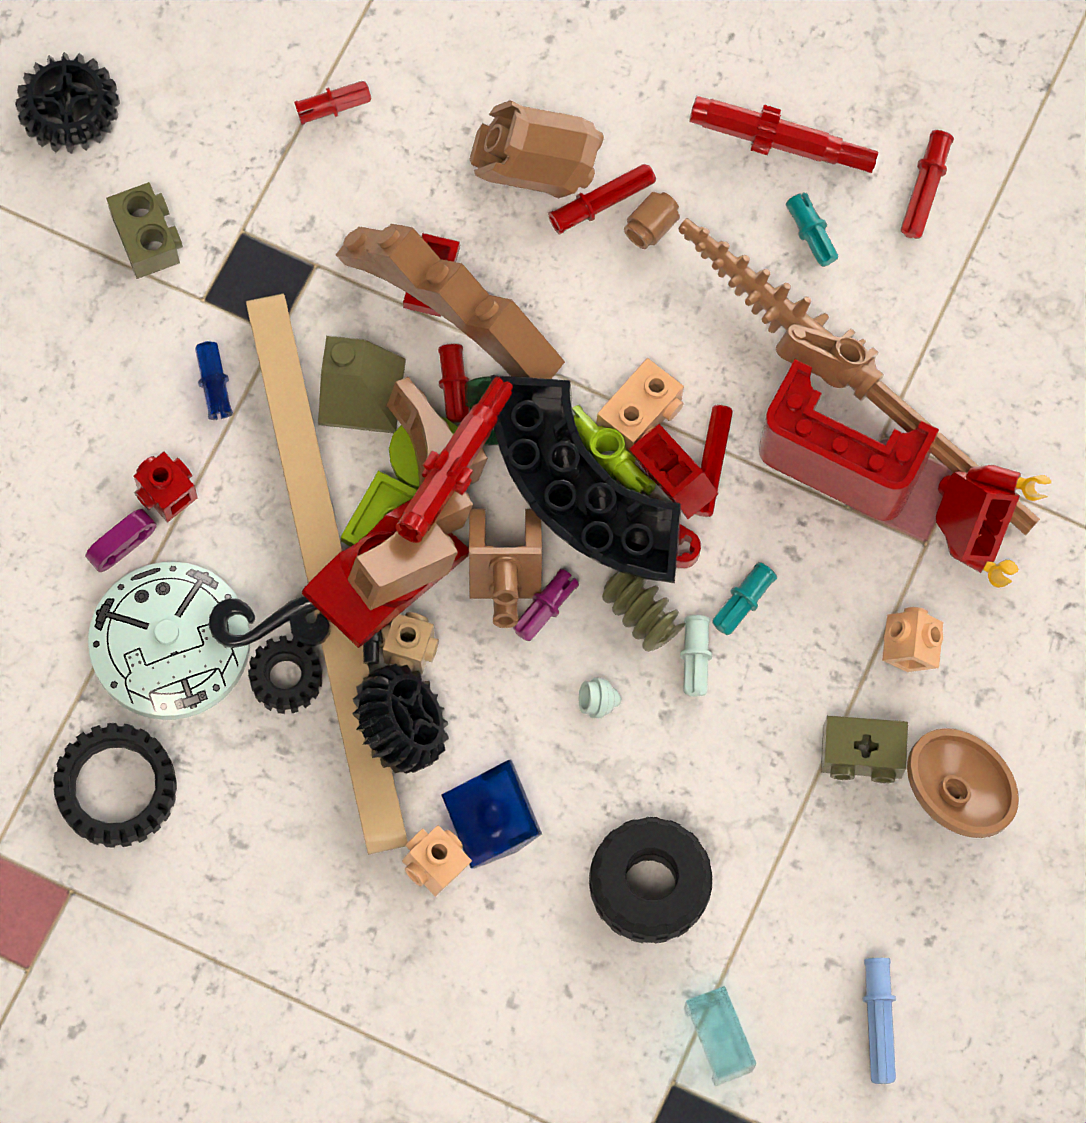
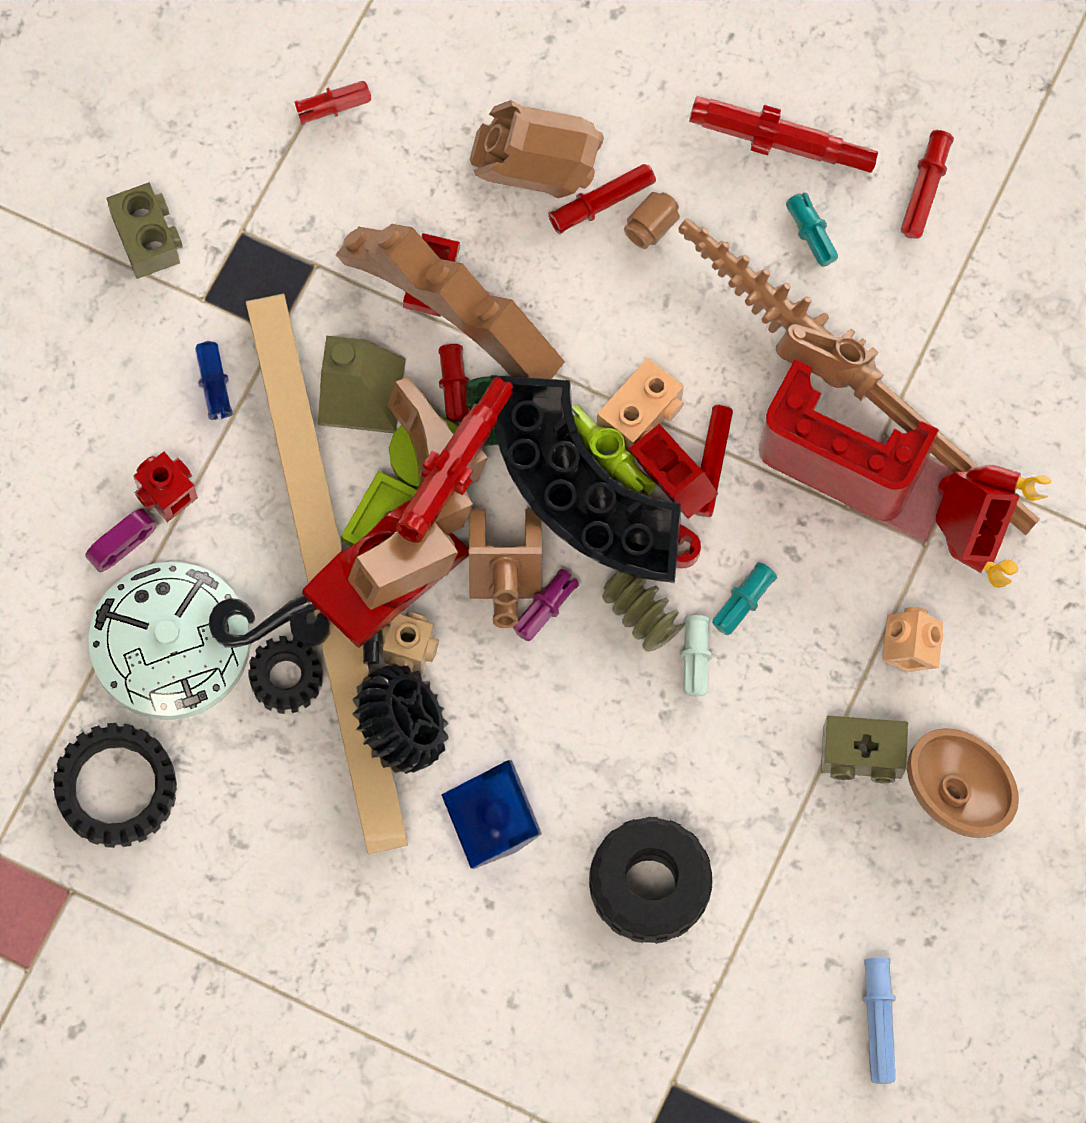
black gear [15,52,120,154] -> none
light nougat brick [402,825,472,897] -> none
light aqua plate [579,678,622,718] -> none
clear light blue panel [684,986,757,1086] -> none

